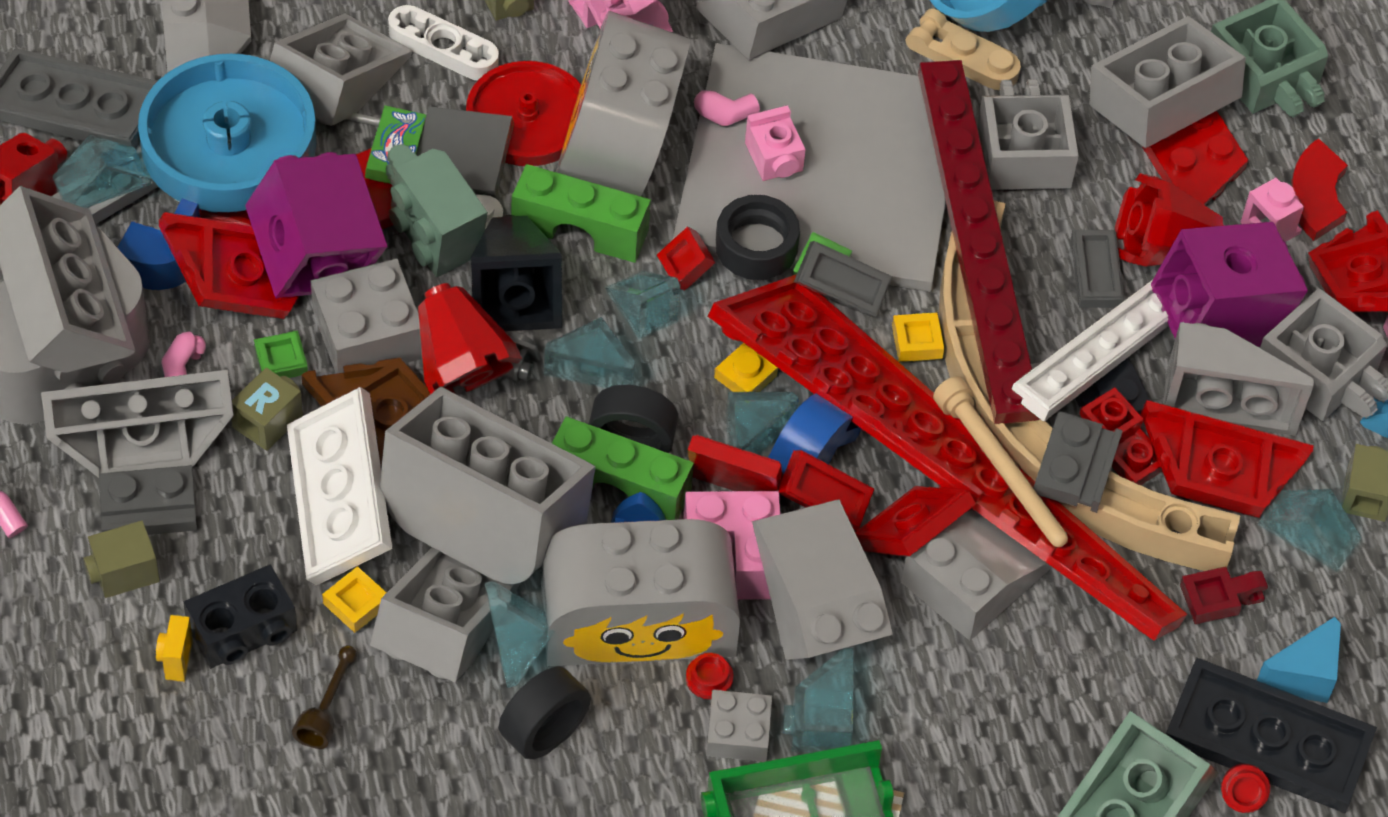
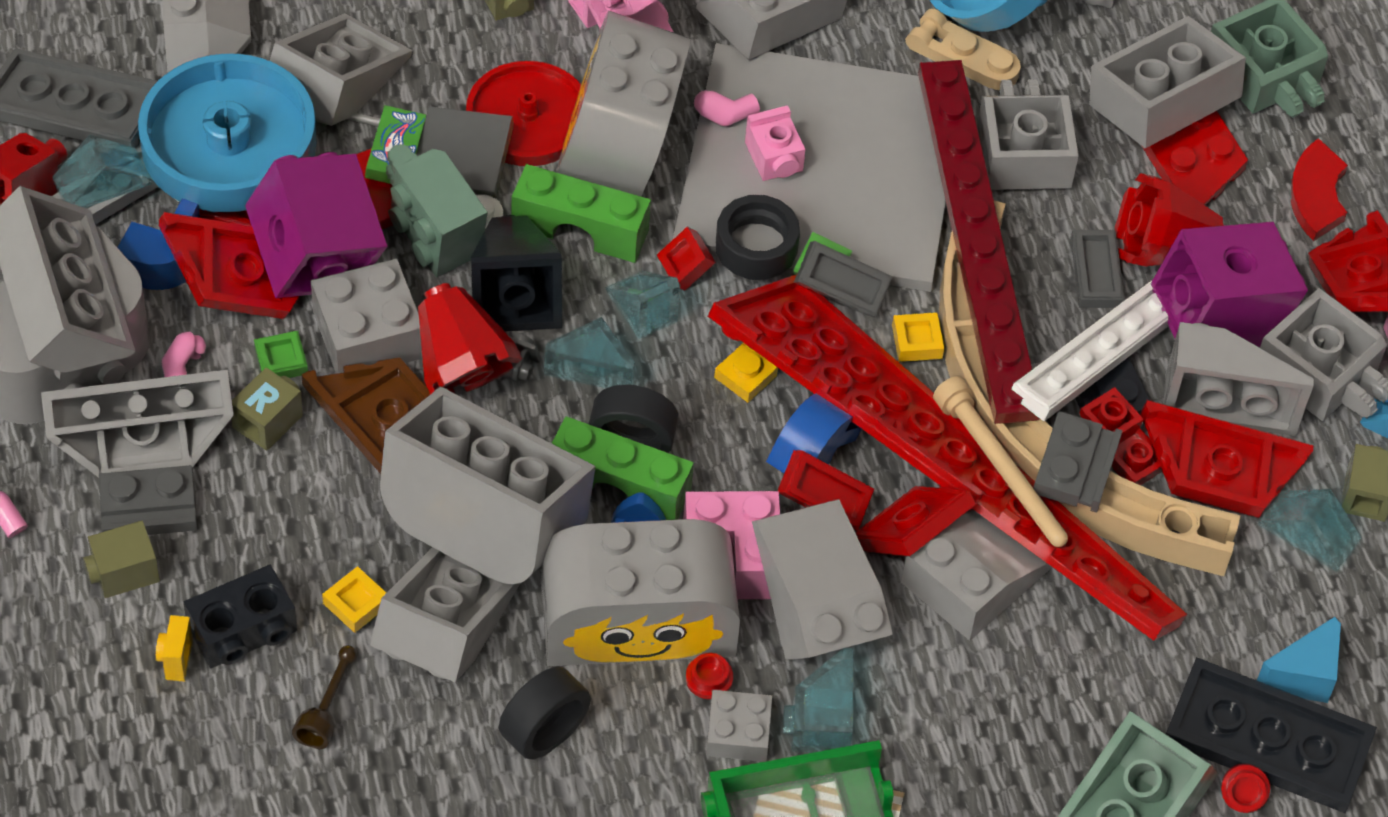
white tile [287,387,392,585] -> none
white beam [388,5,499,80] -> none
clear light blue slope [485,581,555,688] -> none
red tile [687,435,782,502] -> none
clear light blue slope [726,392,799,455] -> none
dark red plate [1180,566,1268,624] -> none
bright pink brick [1240,178,1304,242] -> none

